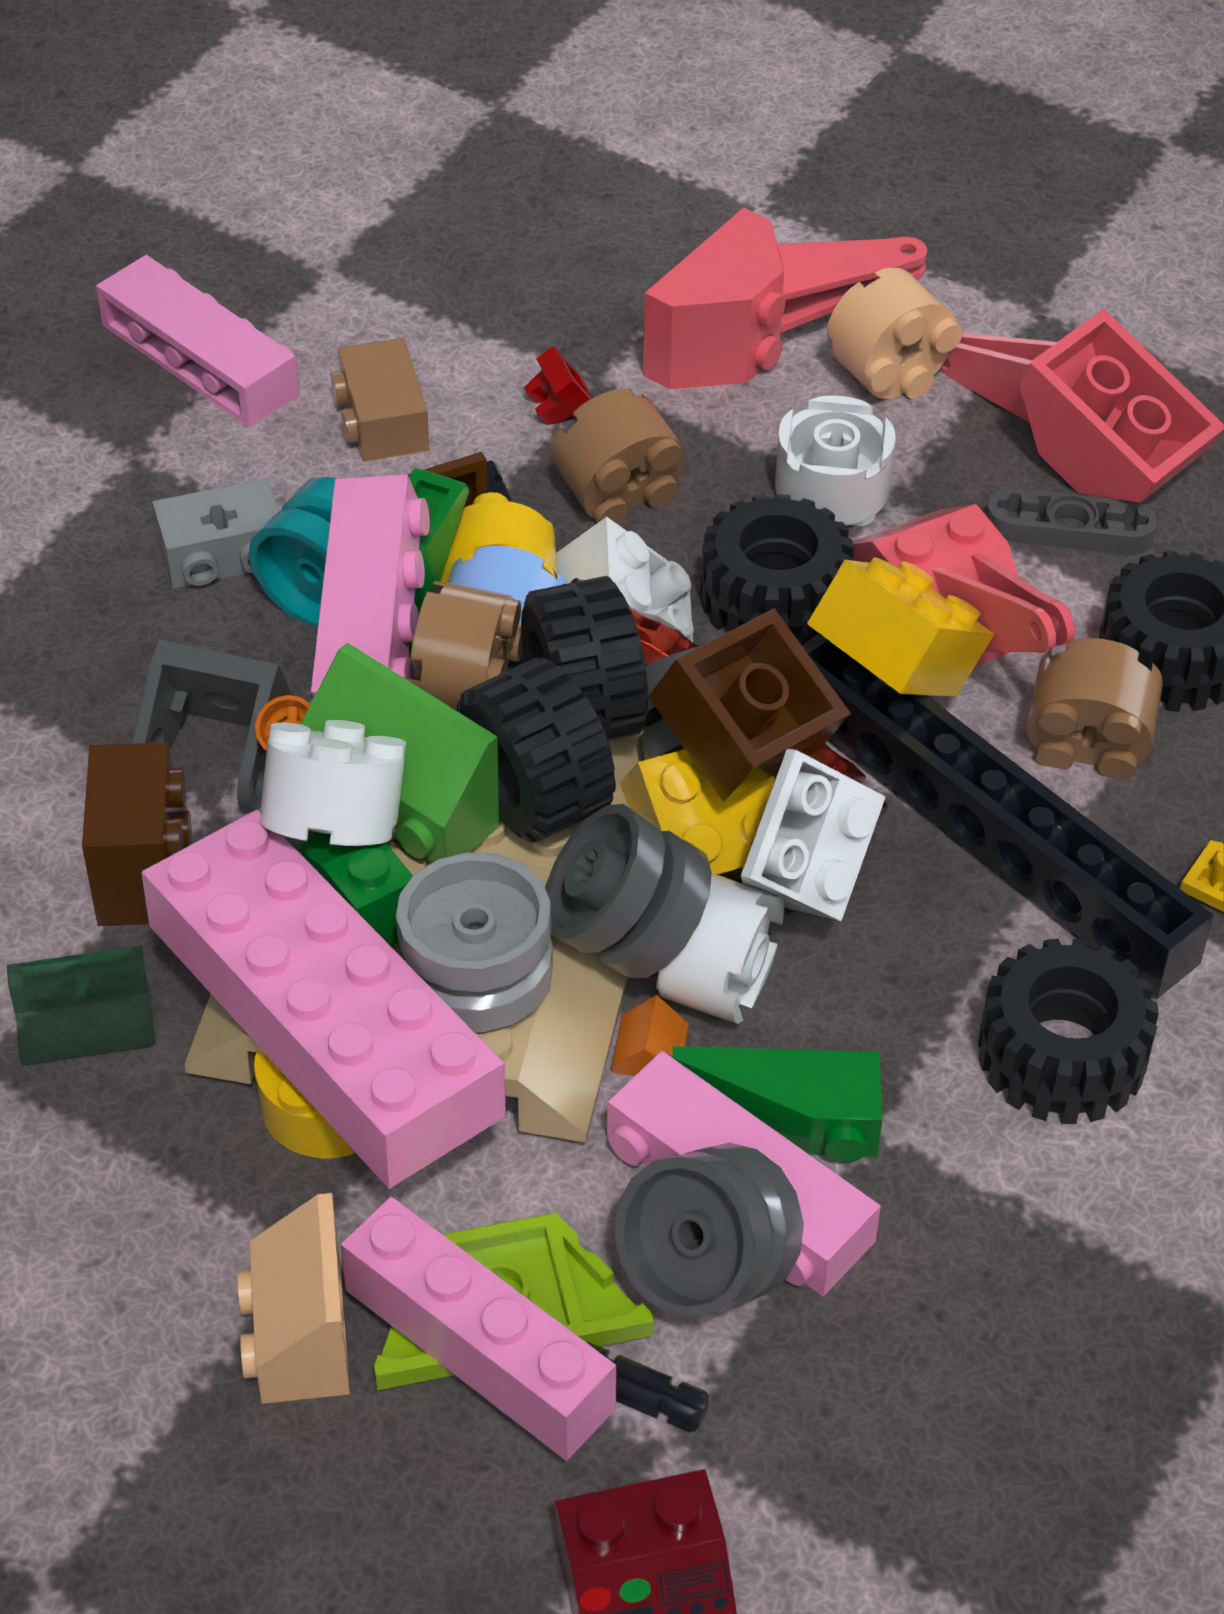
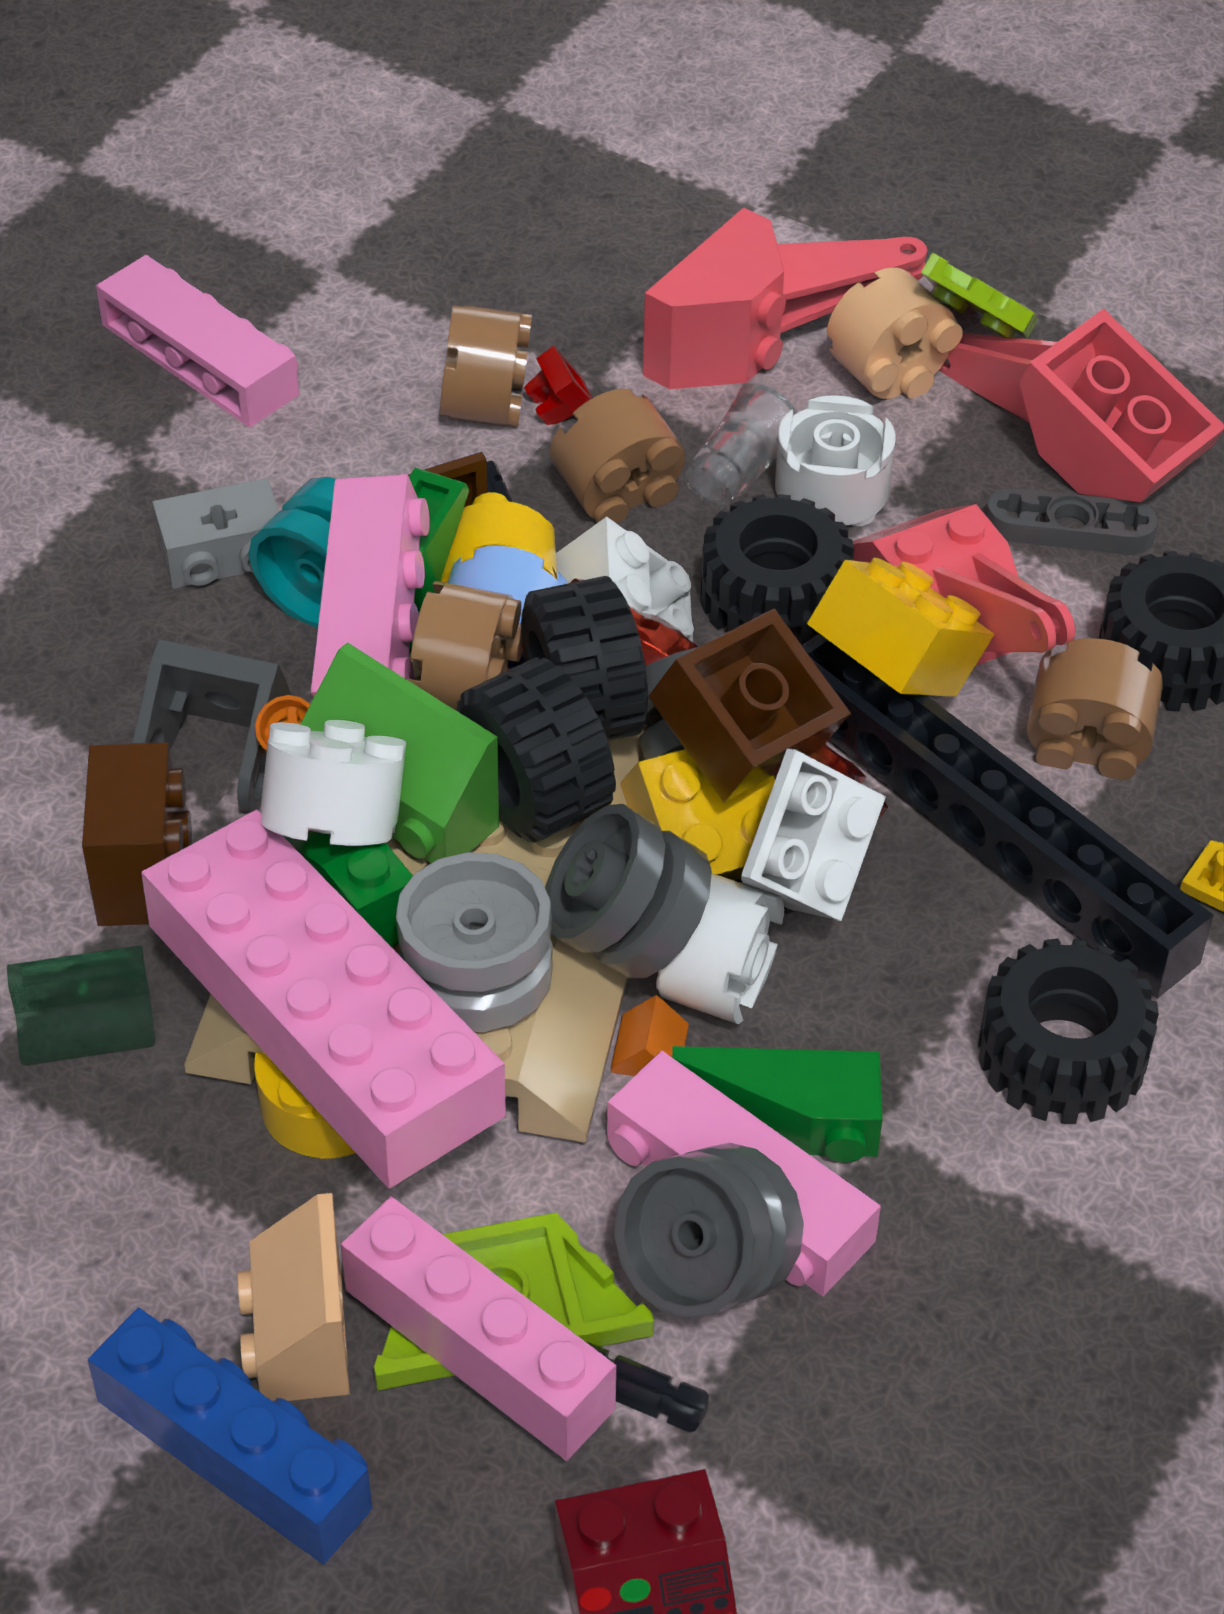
medium nougat brick [330,337,430,462] -> none
none -> blue brick [87,1307,373,1565]
none -> medium nougat brick [440,305,532,427]
none -> clear plant [684,383,798,509]
none -> lime wing [921,252,1038,339]

